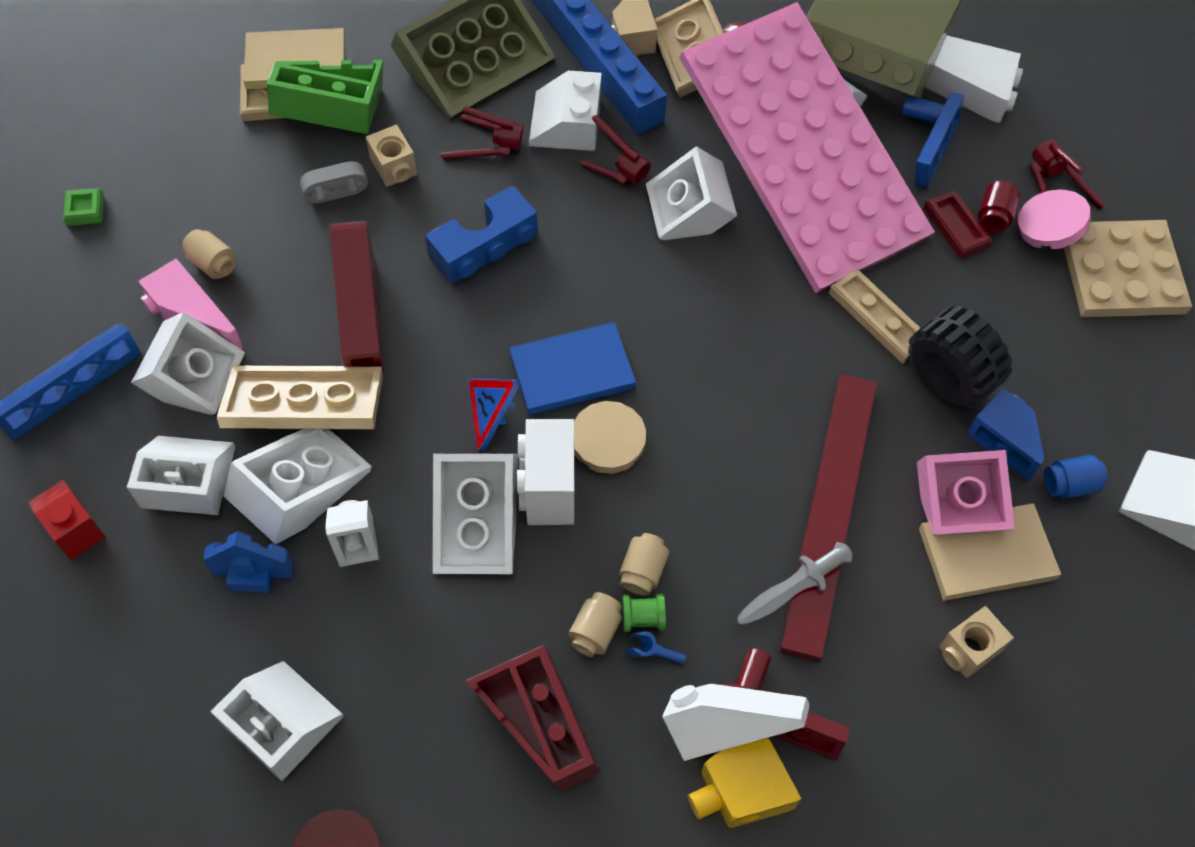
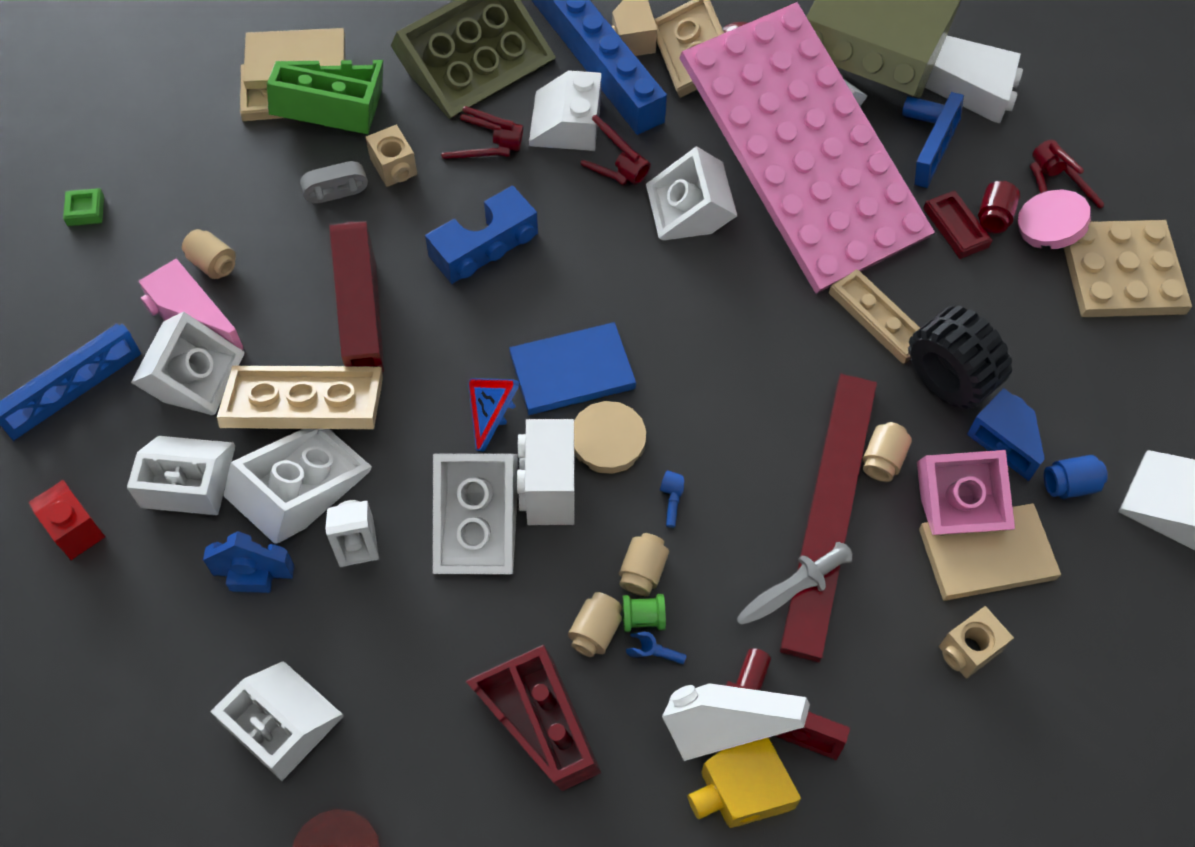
none -> blue hand [660,470,684,528]
none -> tan brick [863,422,912,482]

